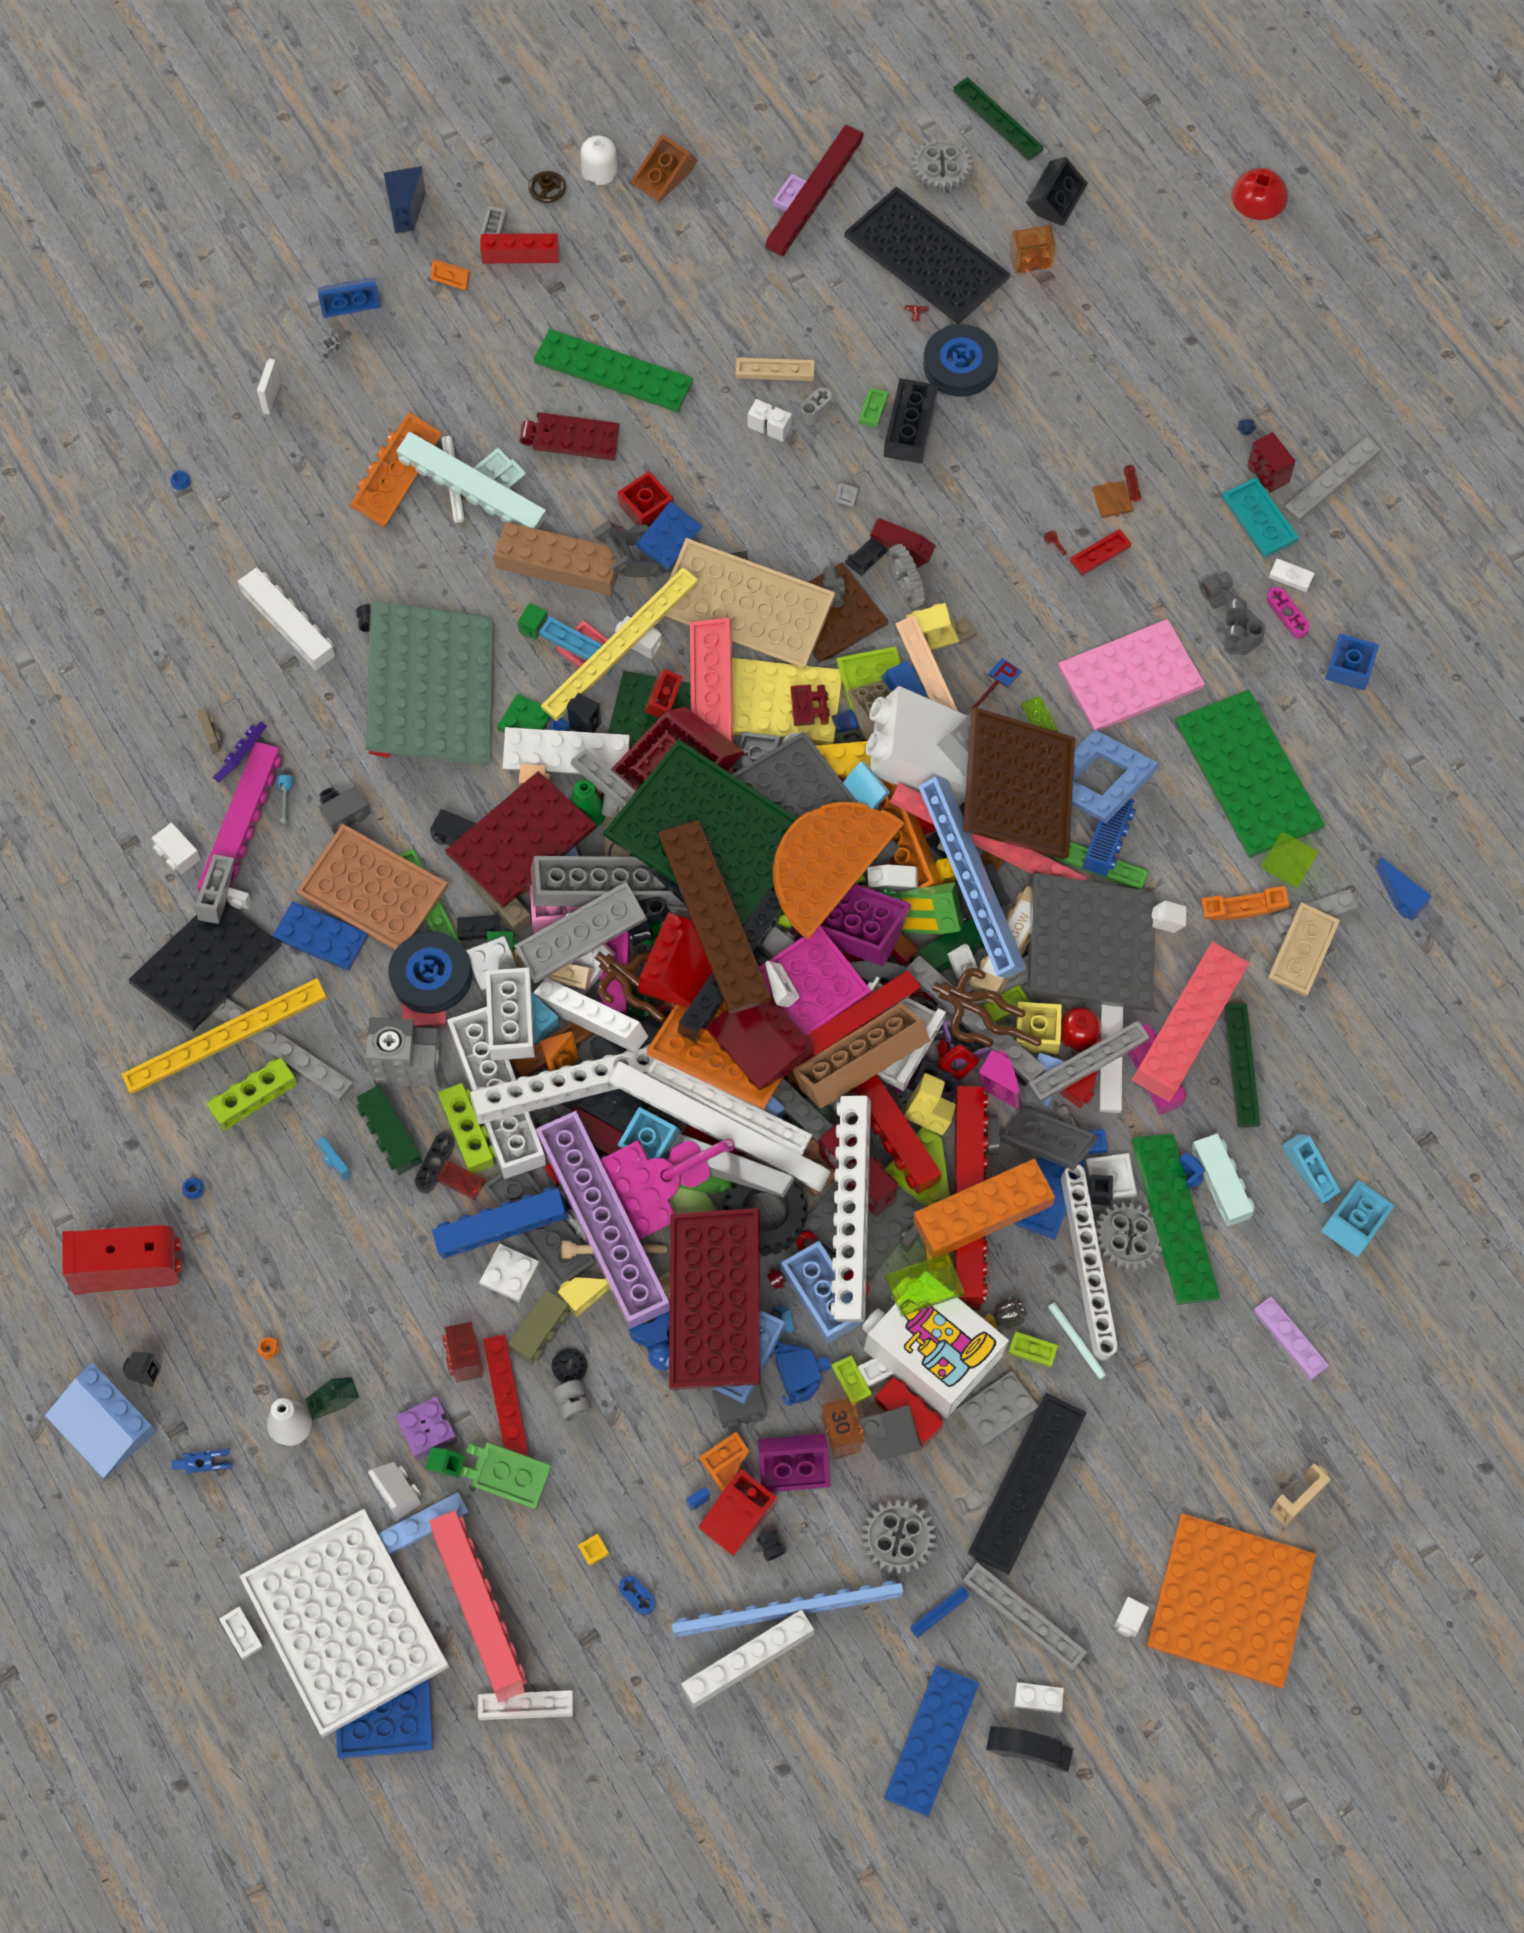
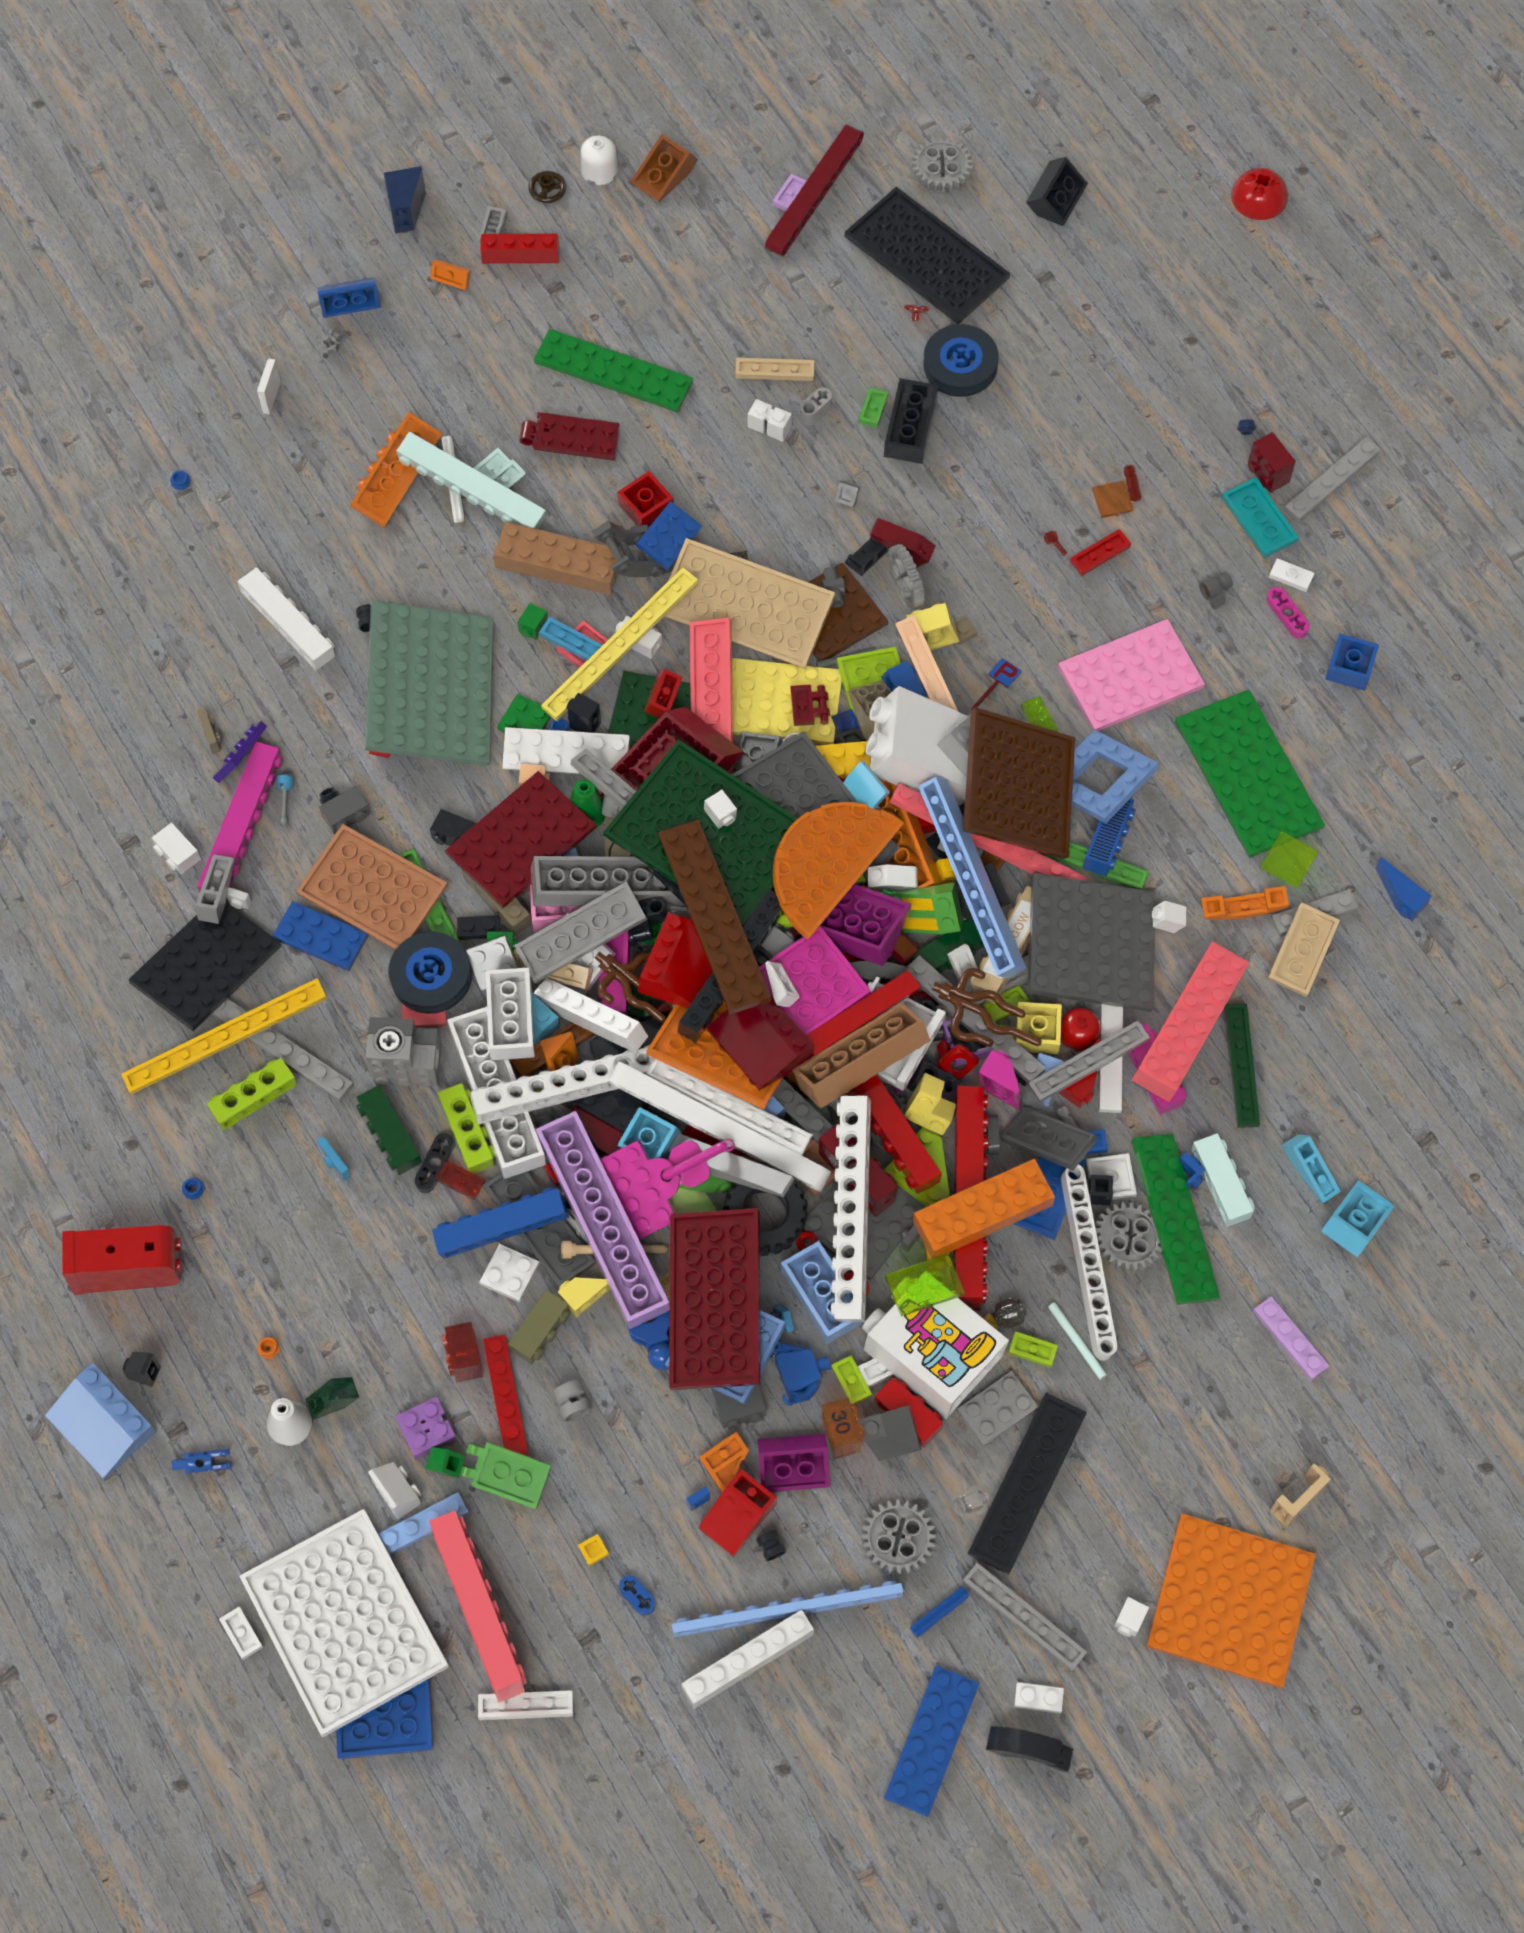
black gear [552,1348,588,1383] -> none
dark red plate [767,1268,786,1290] -> none
dark green plate [953,77,1043,161] -> none
clear orange brick [1010,225,1056,274] -> none
dark grey piece [1224,599,1265,655] -> none
none -> white brick [704,790,737,829]

